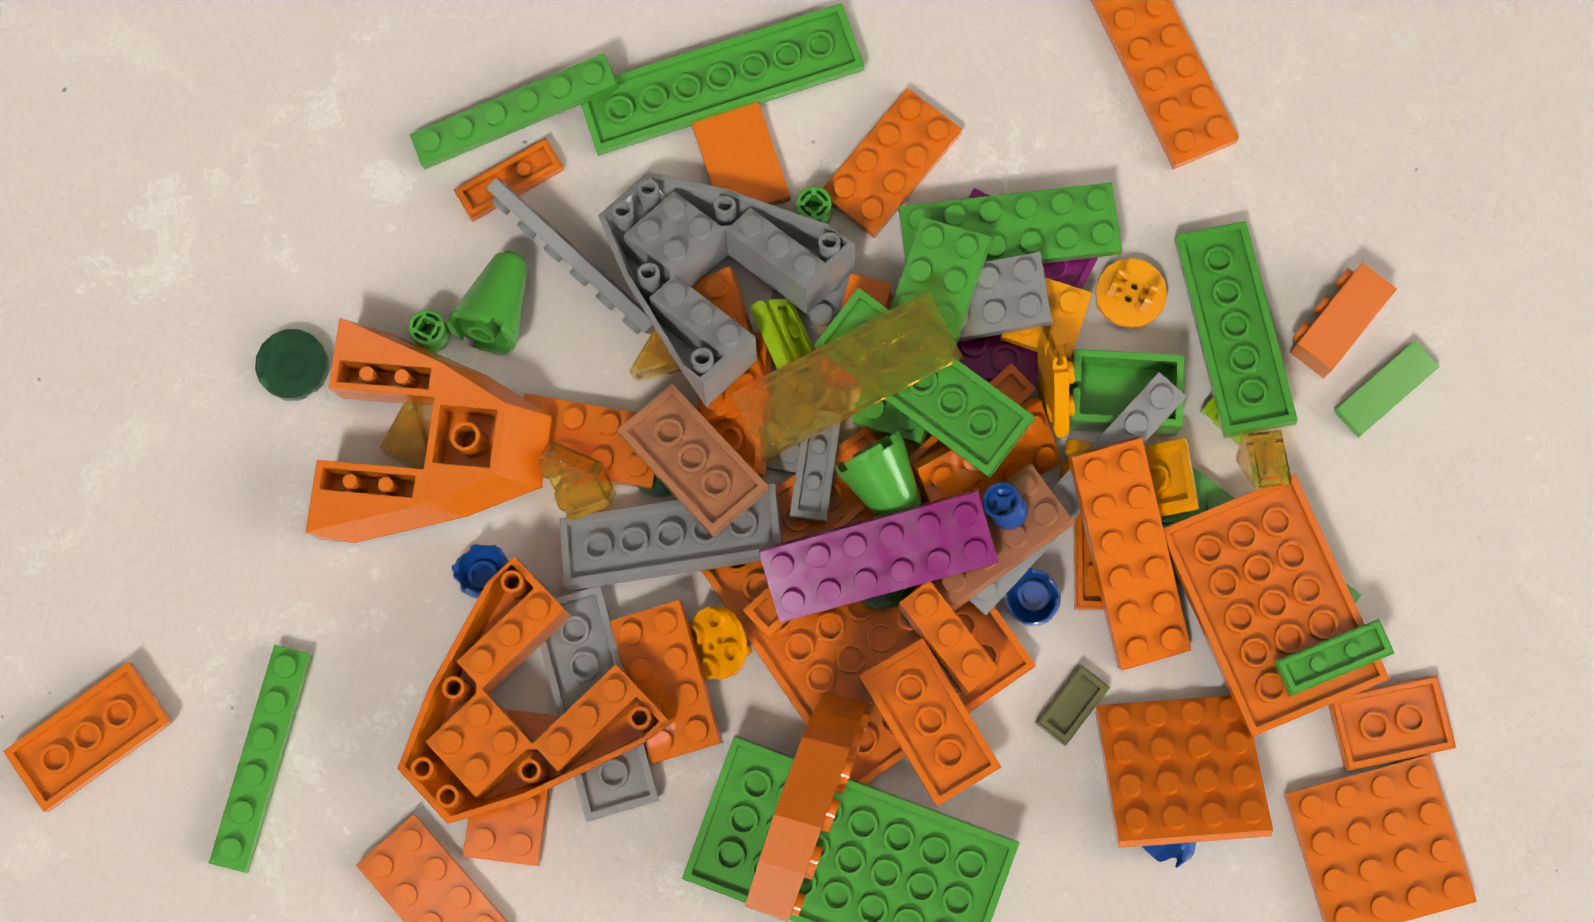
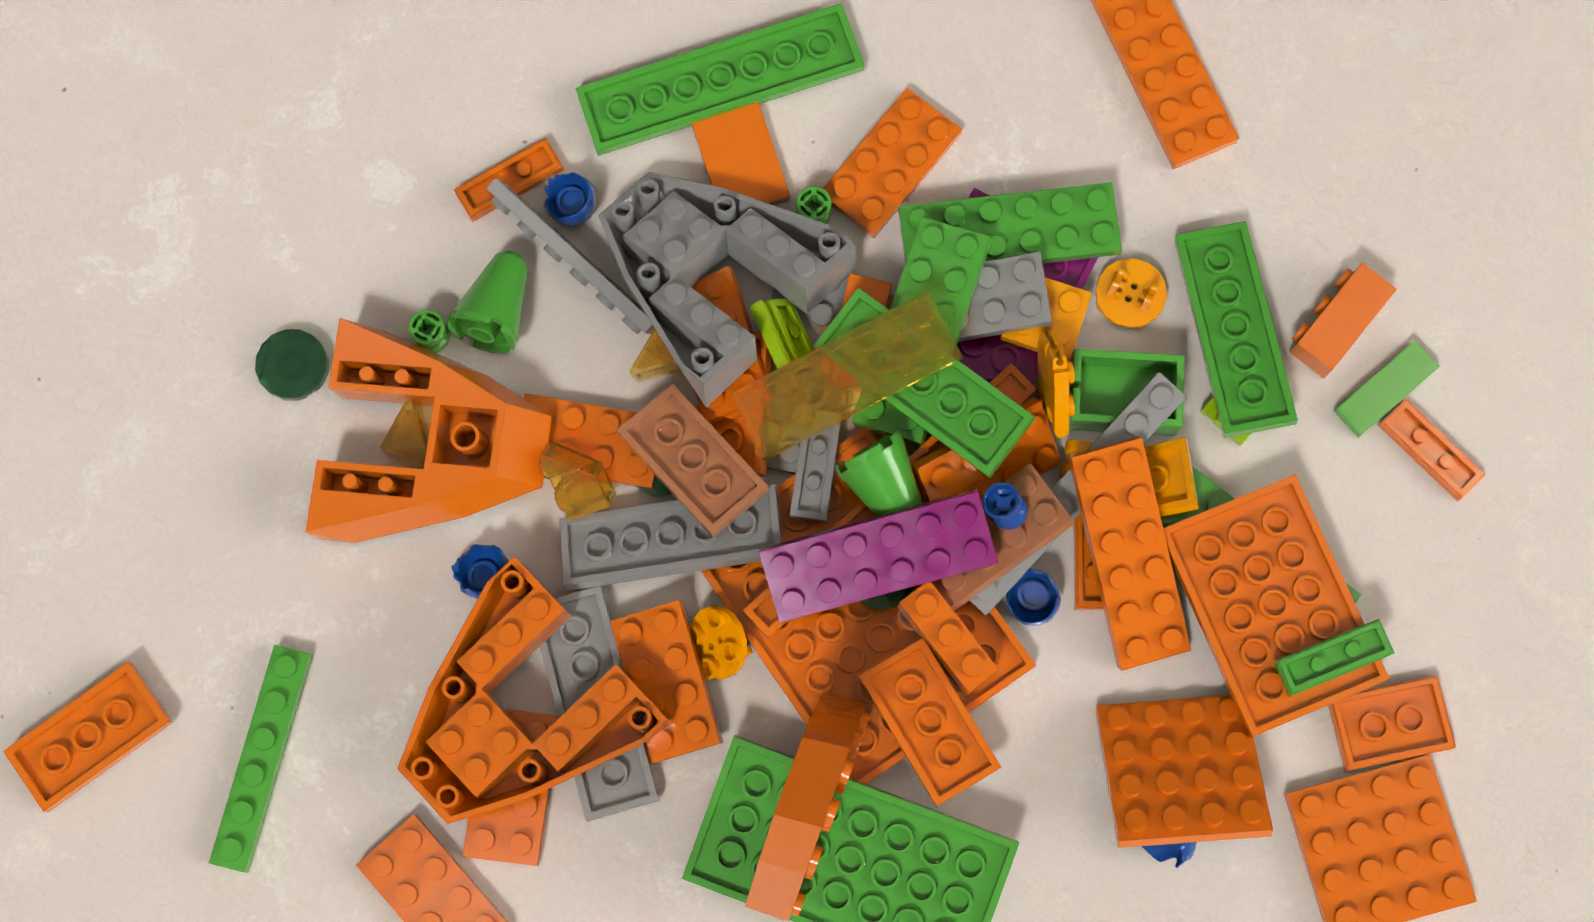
bright green plate [410,53,619,169] -> none
olive tile [1035,665,1110,747] -> none
clear yellow slope [1236,430,1292,488] -> none
none -> blue hair [544,172,597,227]
none -> orange tile [1378,398,1486,502]

